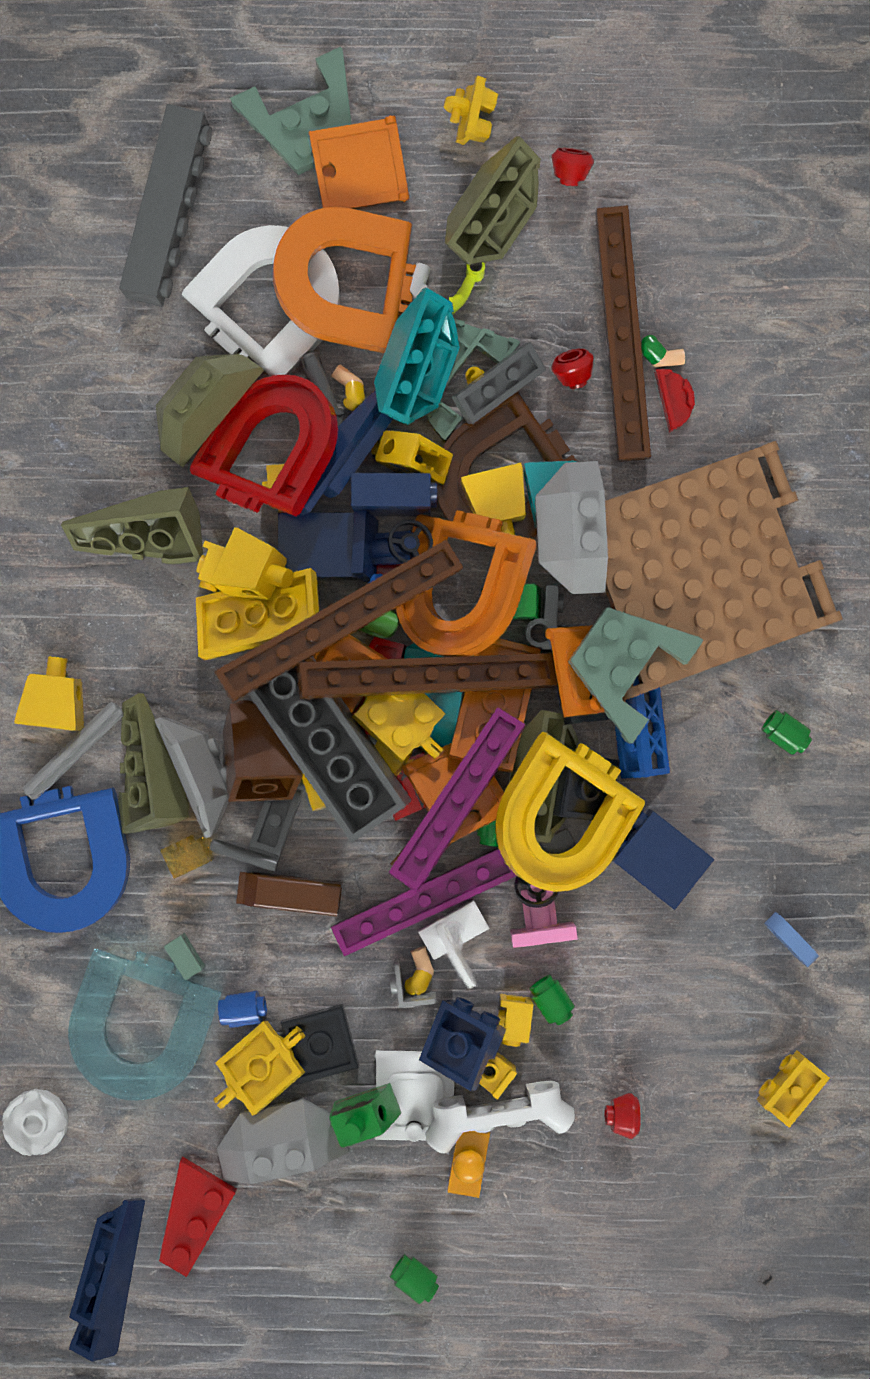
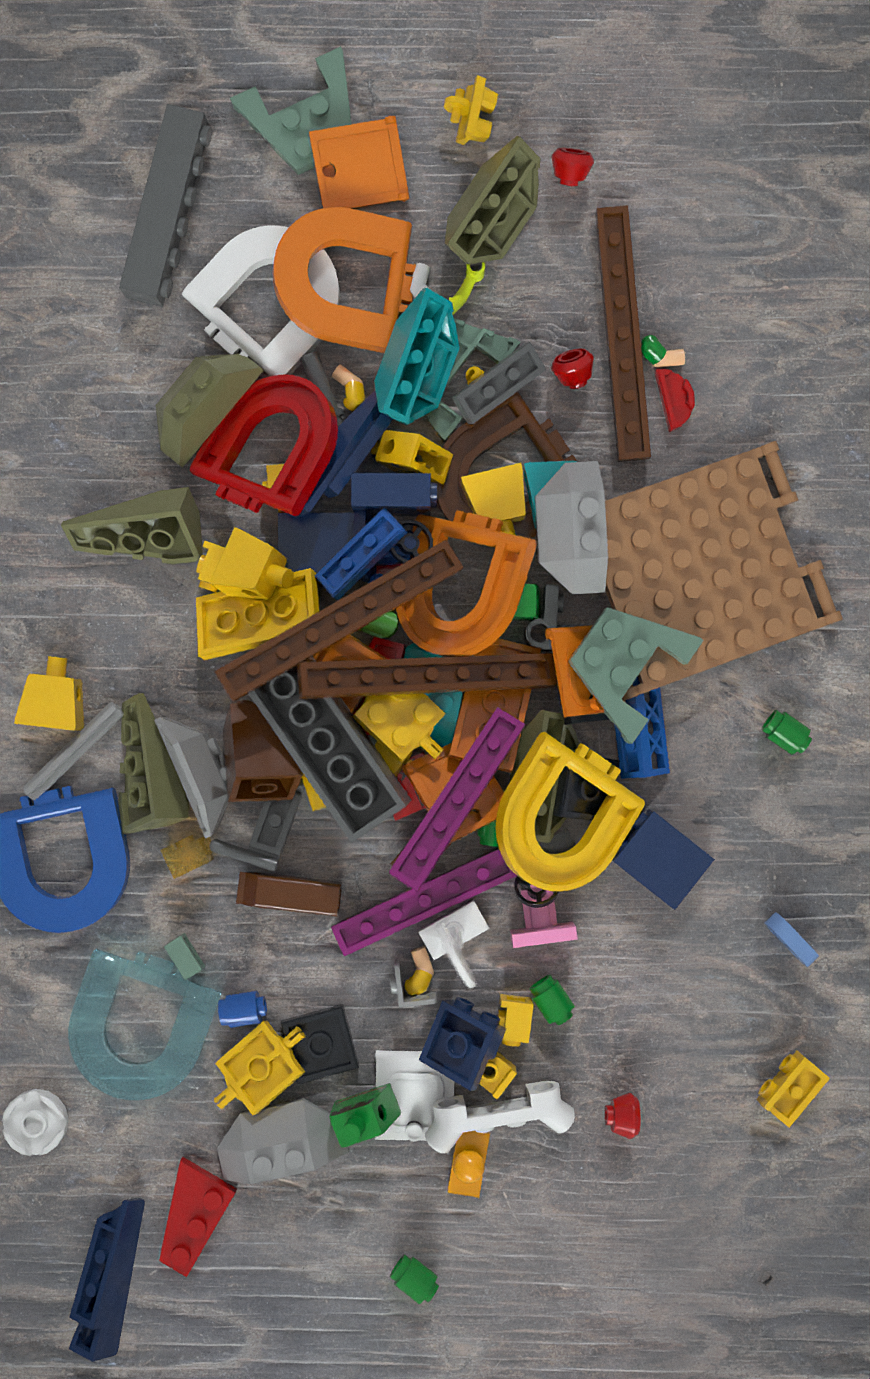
none -> blue tile [315,507,407,600]

